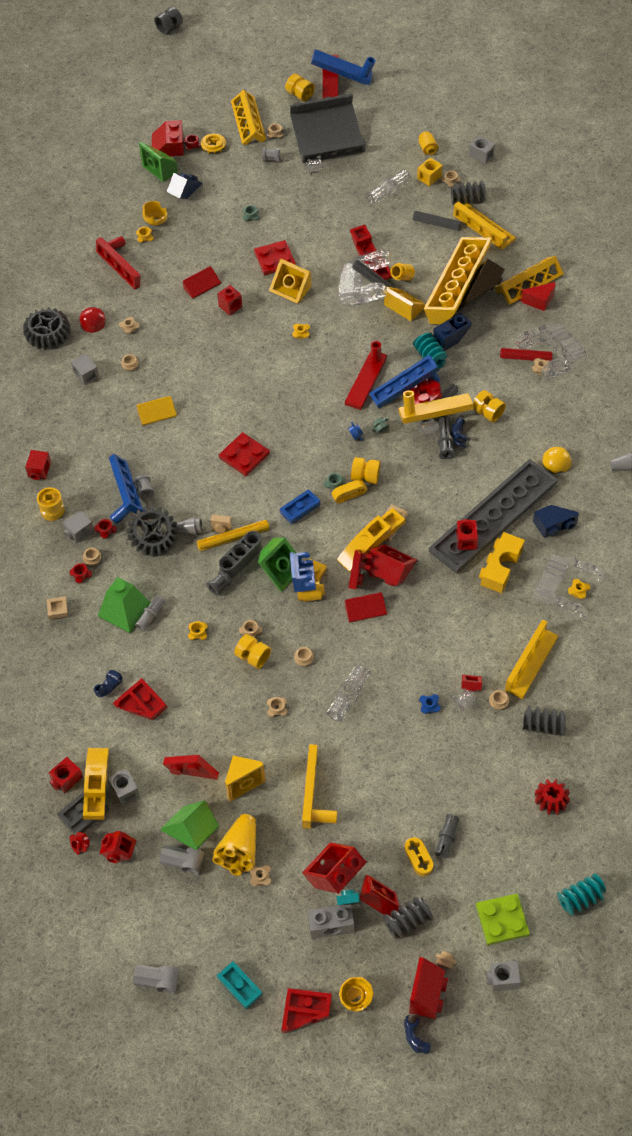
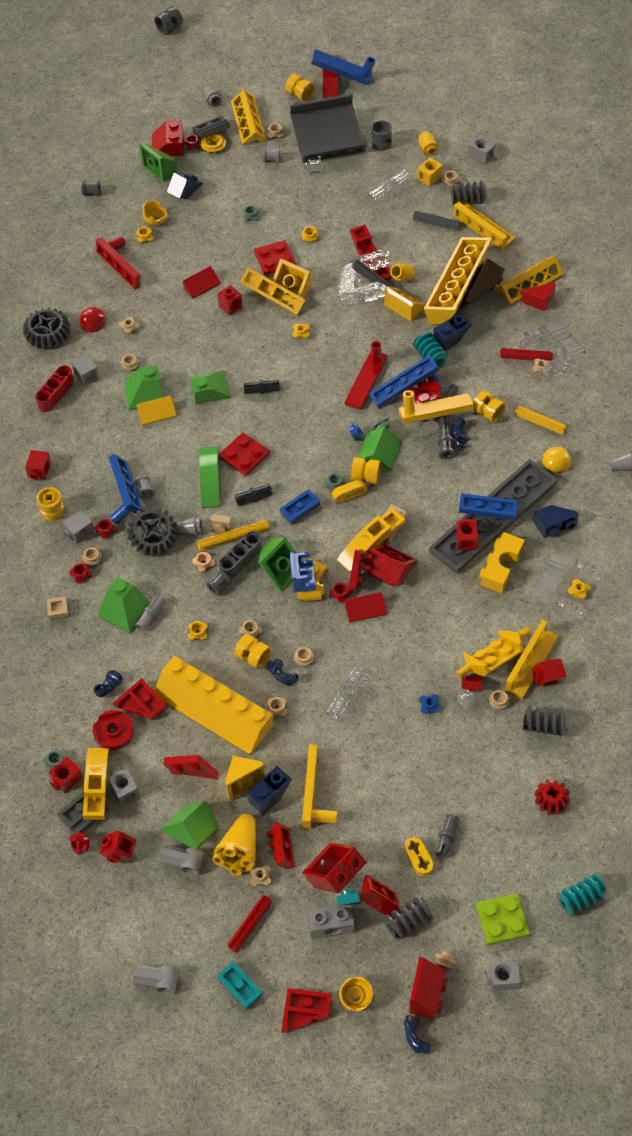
none -> red beam [35,365,74,412]
none -> sand green plate [43,749,65,771]
none -> dark grey bush [81,180,101,196]
none -> red plate [92,710,134,750]
none -> bright green slope [124,365,163,410]
none -> yellow slope [154,656,273,755]
none -> bright green slope [189,370,231,405]
none -> dark grey plate [192,116,230,139]
none -> light nougat plate [192,552,215,572]
none -> bright green slope [199,446,220,508]
none -> light grey cone [203,86,222,107]
none -> red axle [227,895,272,953]
none -> black pin [234,483,273,506]
none -> yellow slope [240,267,306,315]
none -> black pin [244,380,280,394]
none -> dark blue slope [247,766,292,815]
none -> dark blue piece [266,659,299,686]
none -> red plate [266,822,295,869]
none -> yellow plate [302,226,318,242]
none -> red plate [329,582,352,603]
none -> bright green slope [358,426,402,470]
none -> dark grey wheel [371,120,392,151]
none -> yellow plate [456,626,531,678]
none -> blue plate [459,493,518,520]
none -> yellow axle [515,406,566,434]
none -> red brick [532,658,567,687]

